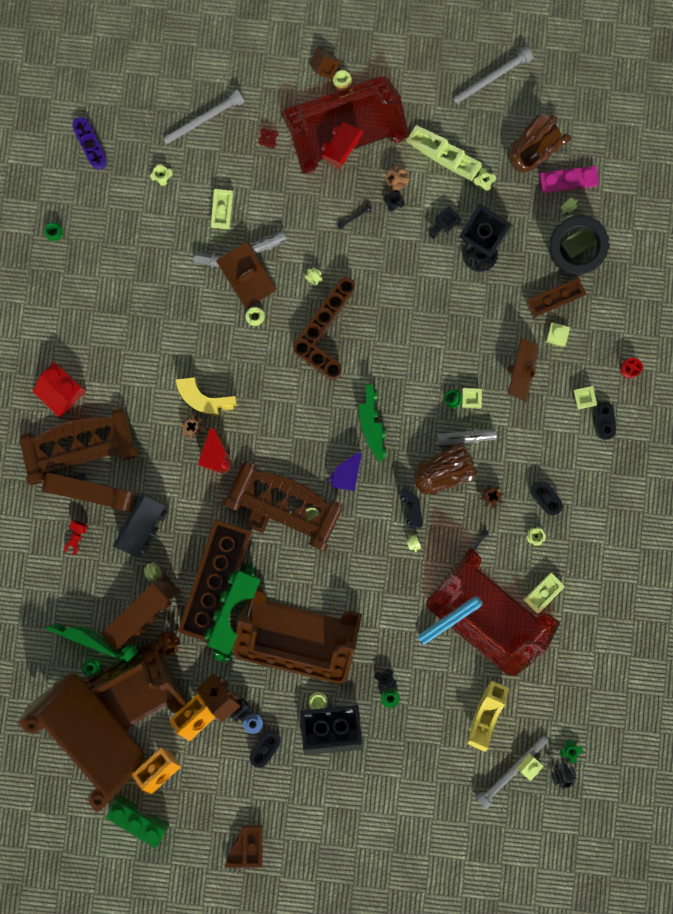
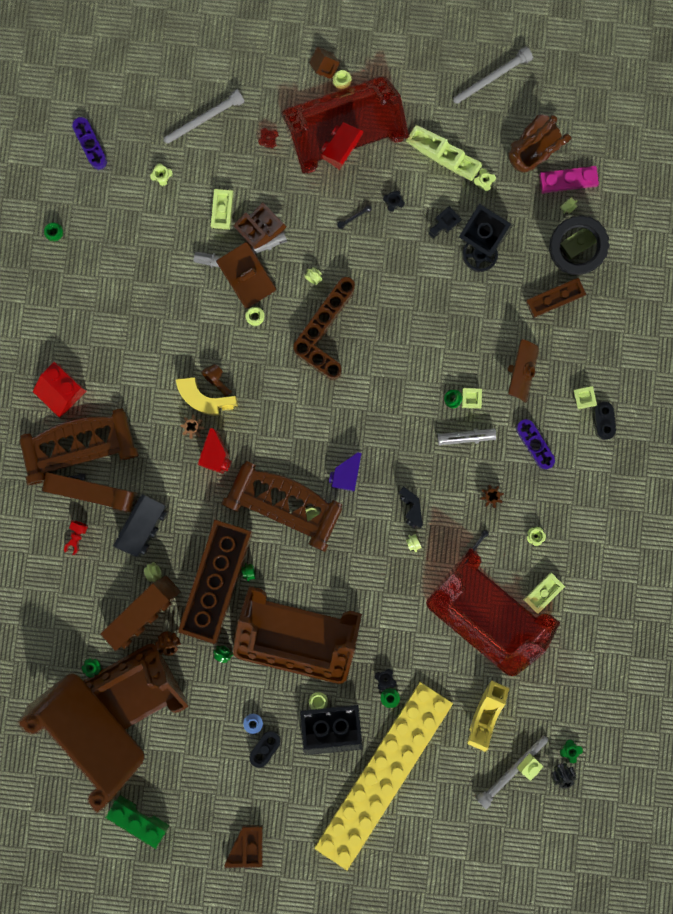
green piece [46,623,123,657] -> none
green plate [119,644,139,662] -> none
light orange brick [132,747,181,794] -> none
light orange brick [169,693,215,741] -> none
reddish brown brick [196,673,240,722] -> none
green arch [204,569,260,654] -> none
black gear [230,697,251,722] -> none
reddish brown tile [246,510,270,533] -> none
green slope [358,385,386,463] -> none
medium nougat gear [386,166,409,191] -> none
reddish brown hair [413,444,477,495] -> none
medium azure axle [418,596,482,644] -> none
black plate [530,481,563,515] -> none
yellowish green plate [546,323,570,347] -> none
red wheel [620,357,643,379] -> none
none -> reddish brown bar [201,364,232,397]
none -> reddish brown slope [233,202,287,249]
none -> light yellow plate [314,682,453,870]
none -> dark purple beam [516,419,555,470]

